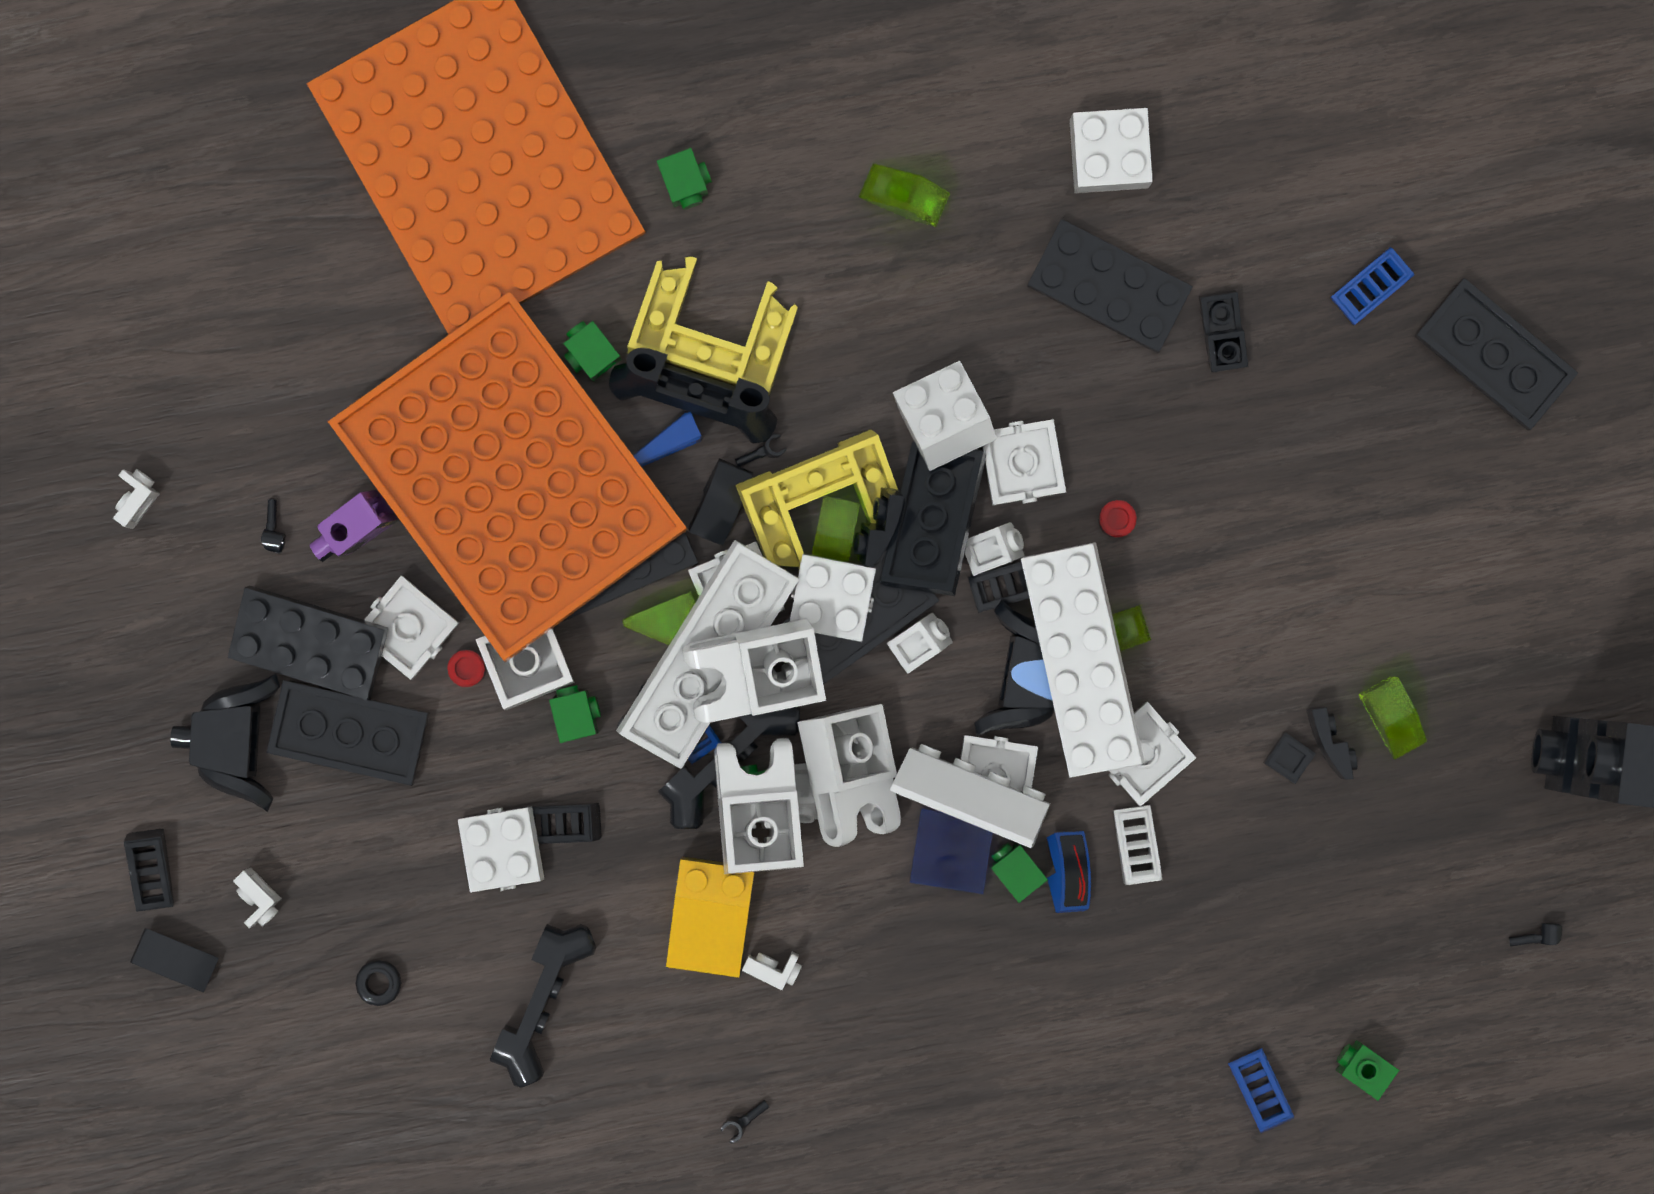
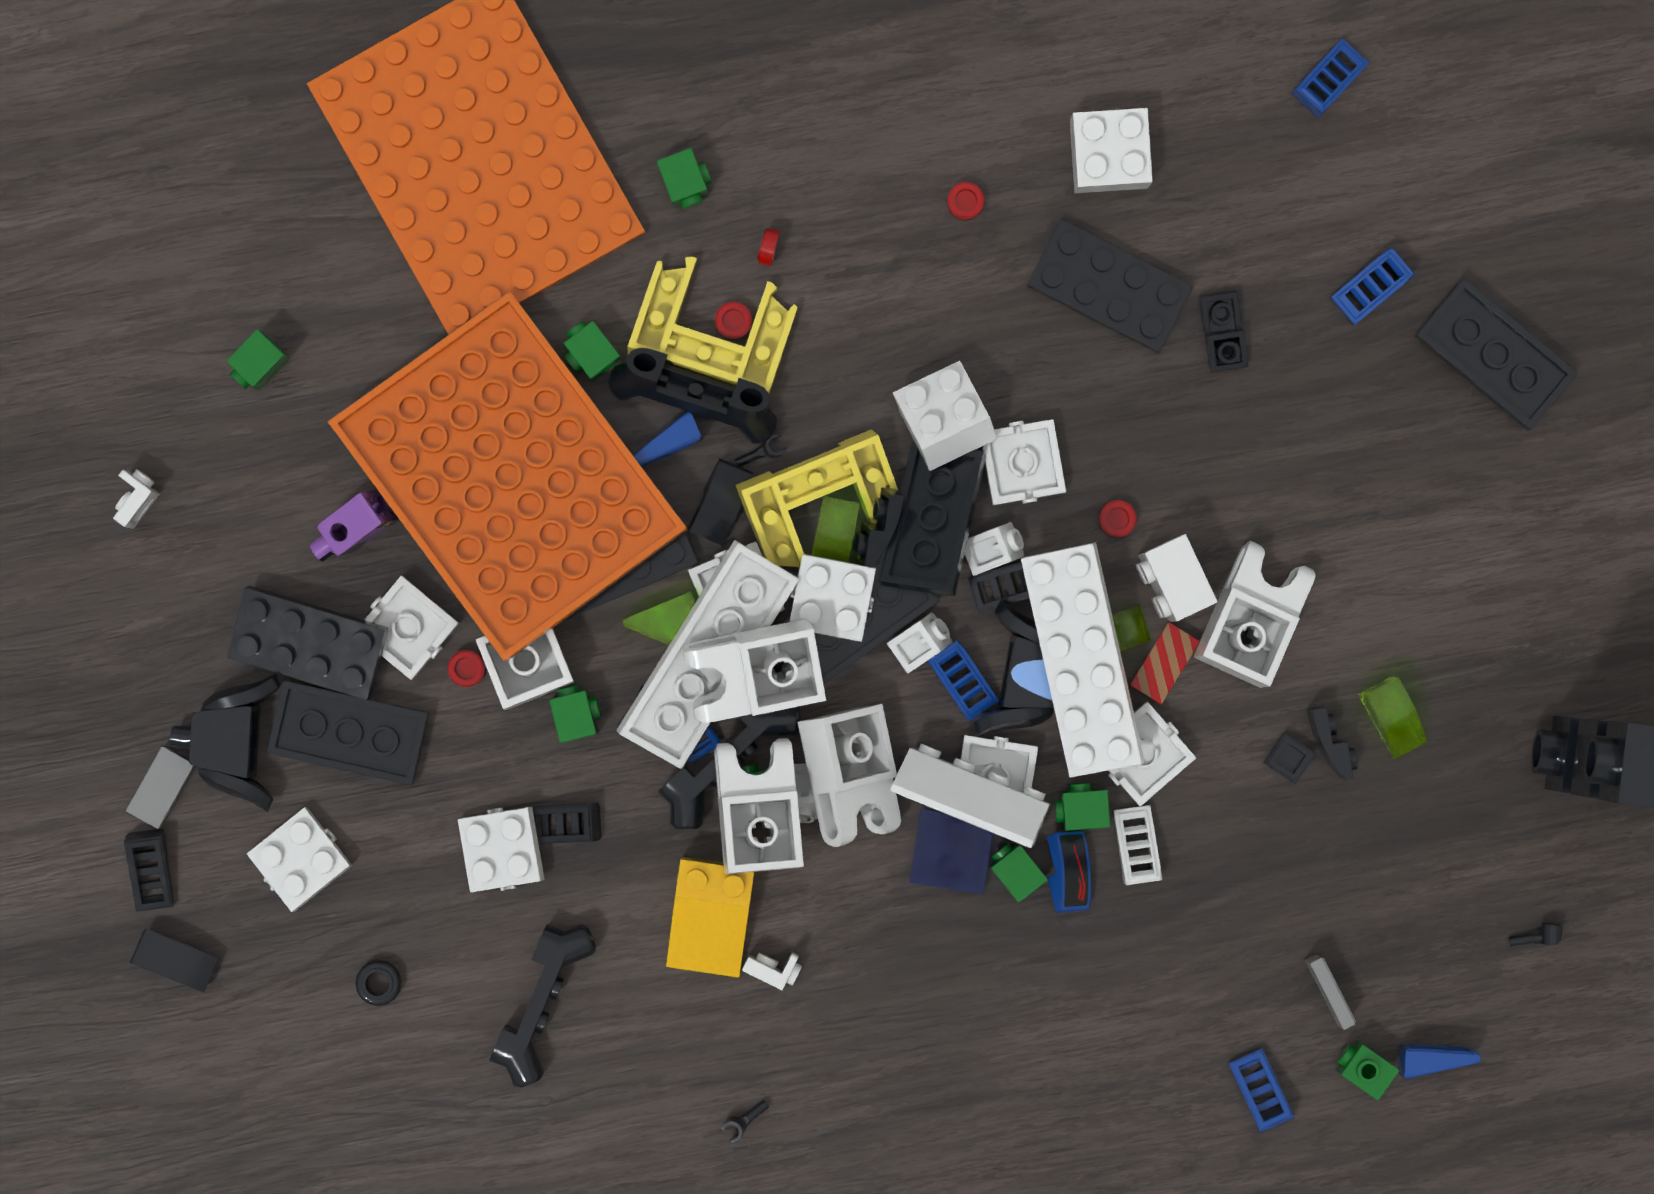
white bracket [233,867,282,928] -> none
black hand [261,499,286,553] -> none
clear neon green slope [859,163,950,227] -> none
none -> light grey tile [126,746,195,829]
none -> green brick [226,329,290,390]
none -> white plate [247,807,353,912]
none -> red tile [715,302,752,340]
none -> red tile [757,228,781,267]
none -> blue slope [927,640,999,722]
none -> red tile [947,182,984,220]
none -> green brick [1054,783,1110,831]
none -> tile [1129,622,1200,705]
none -> white brick [1136,534,1218,622]
none -> white brick [1193,541,1316,688]
none -> blue slope [1291,38,1369,118]
none -> light grey tile [1305,954,1356,1030]
none -> blue slope [1398,1044,1481,1078]

